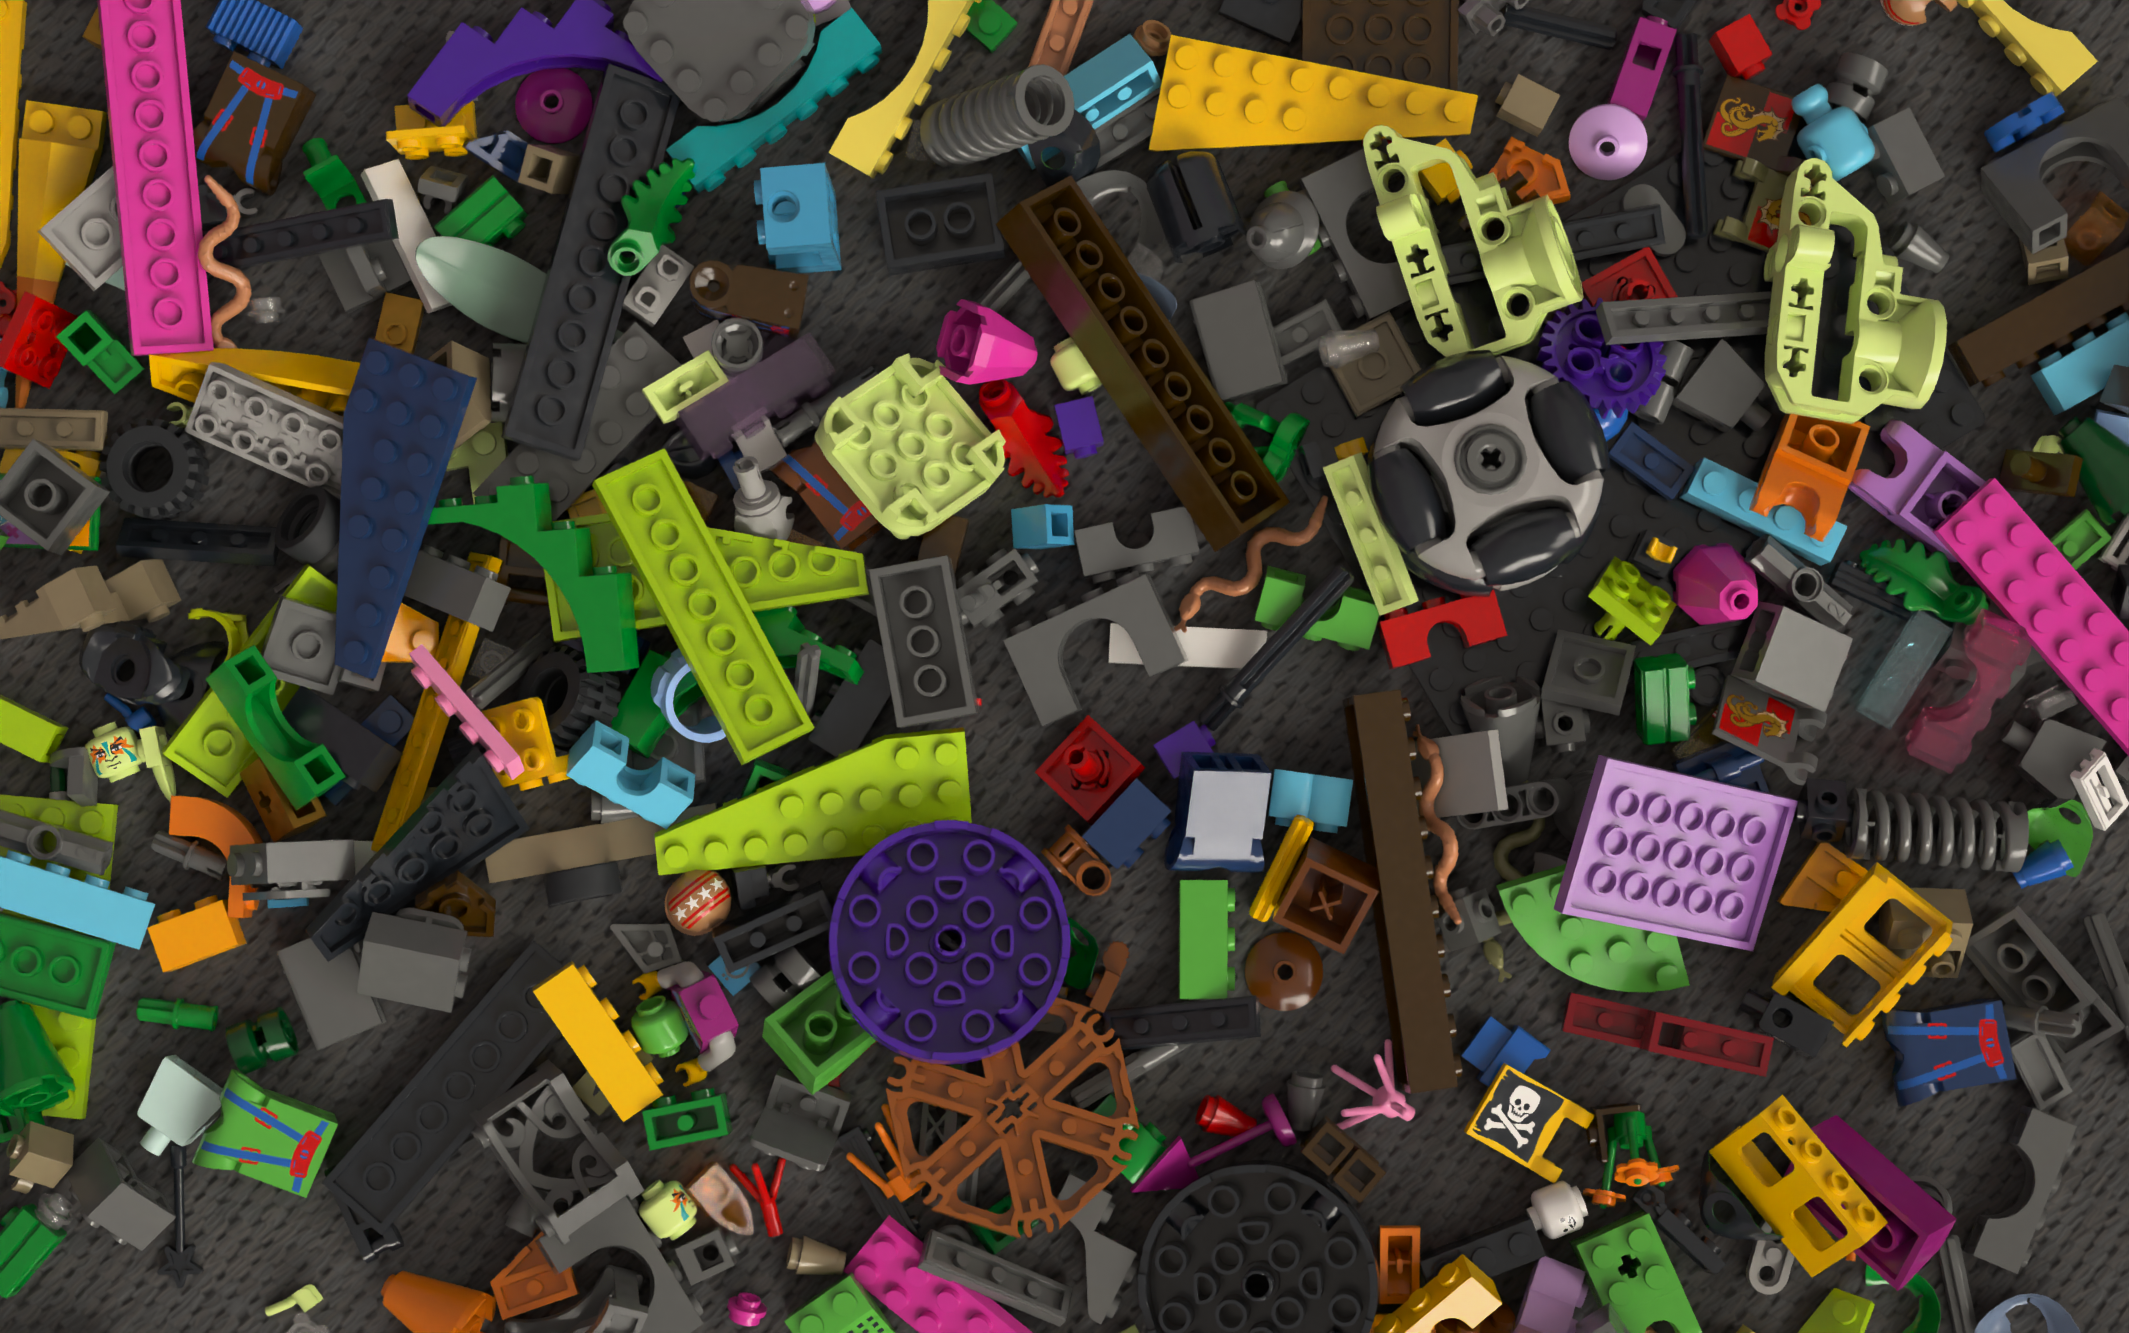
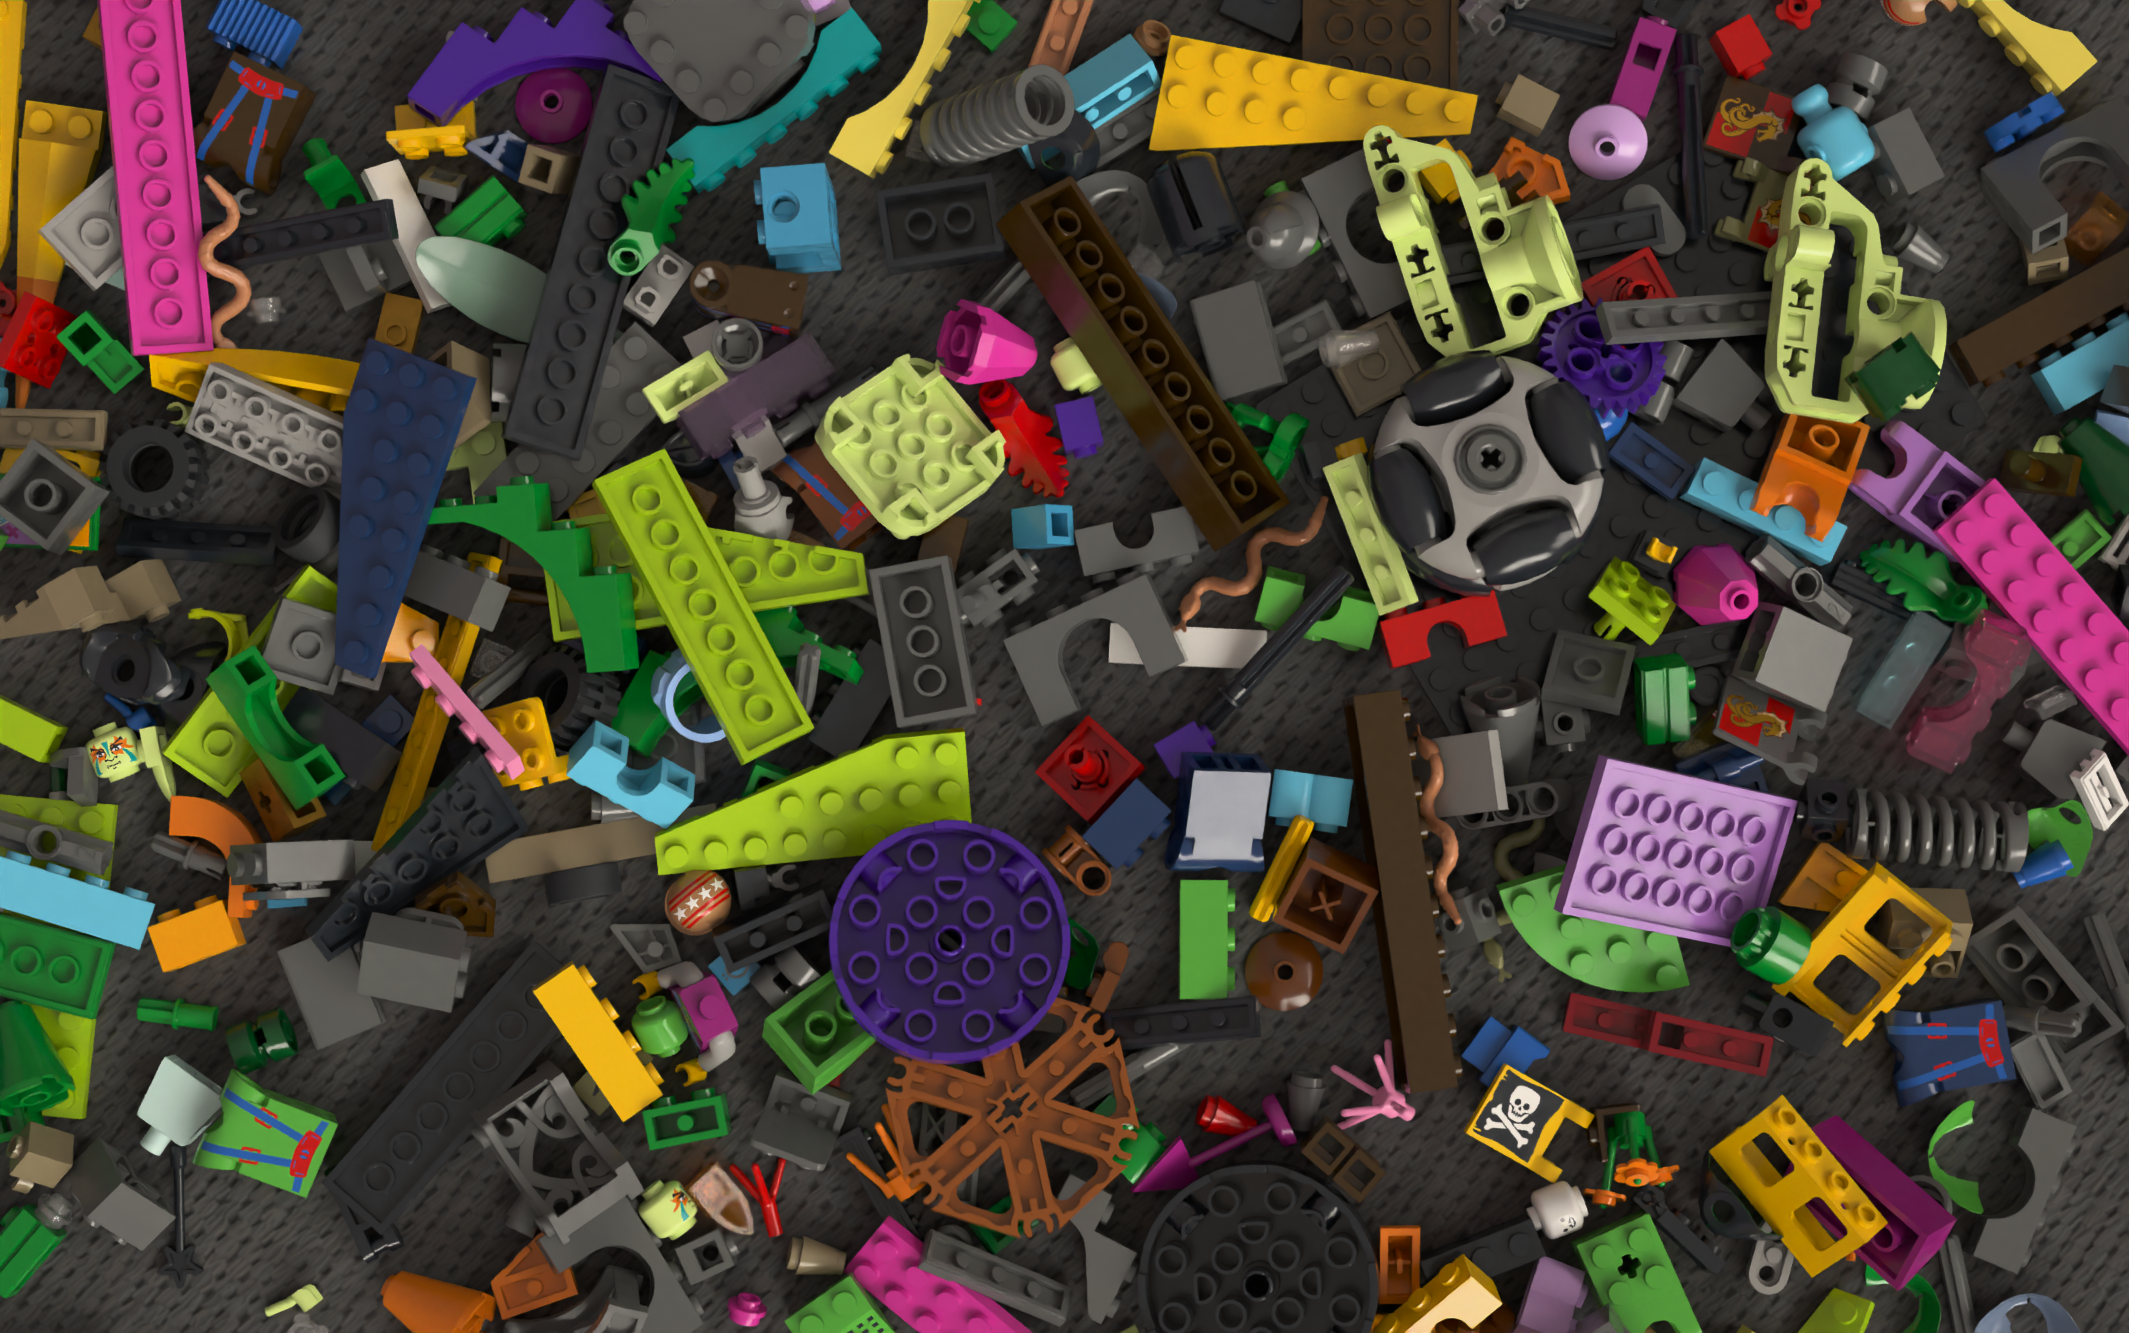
none -> green piece [1730,906,1812,985]
none -> dark green brick [1844,331,1941,423]
none -> bright green piece [1927,1100,1984,1214]

